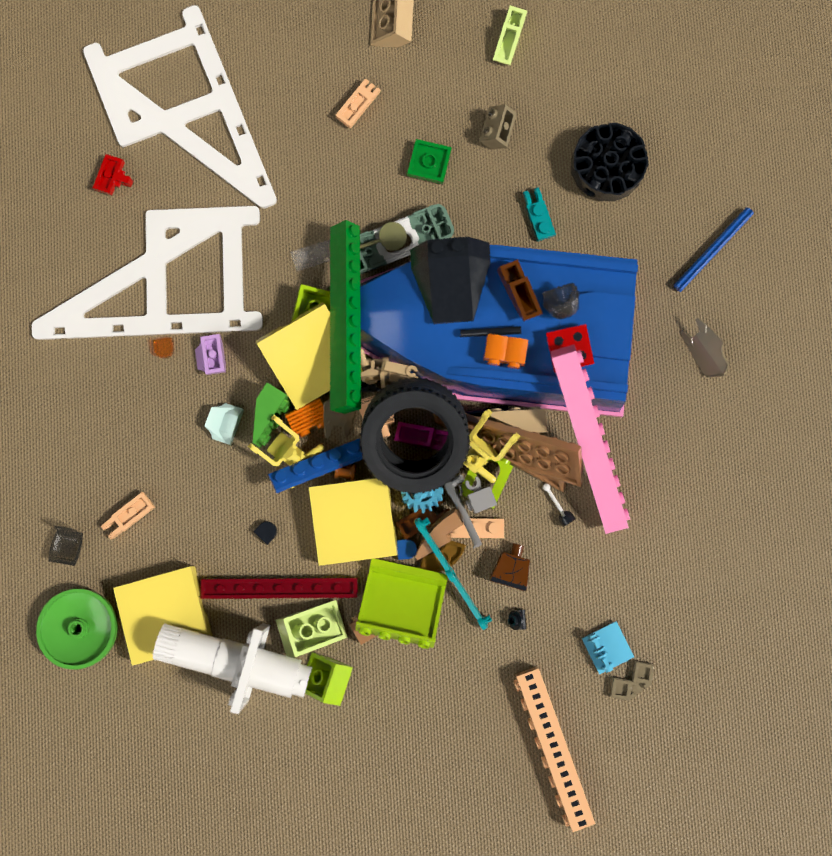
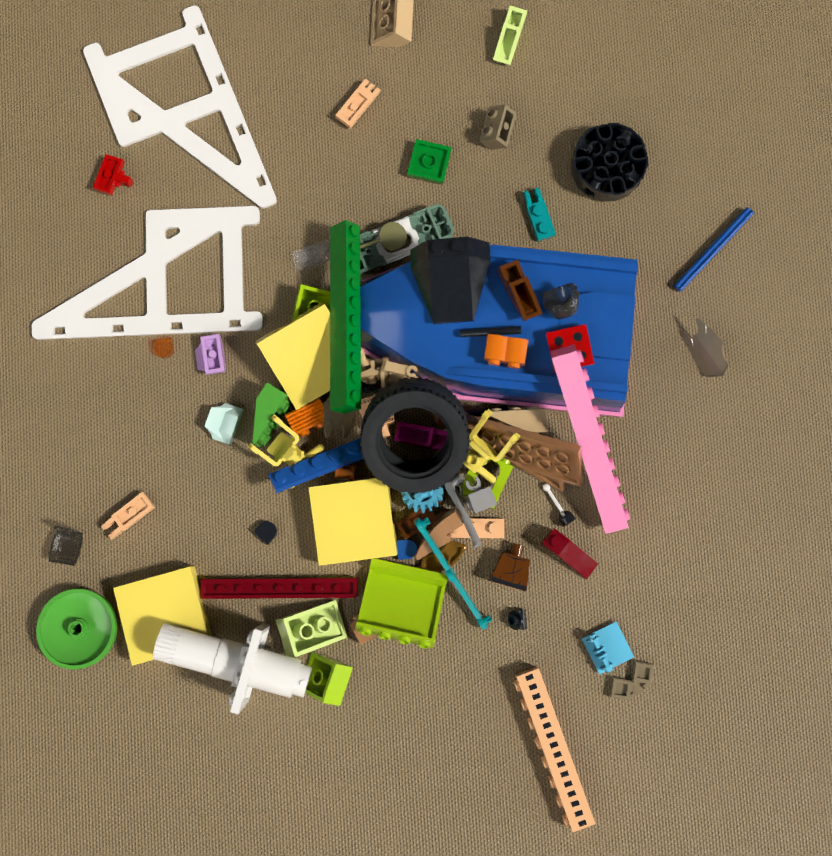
none -> dark red slope [540,528,598,579]

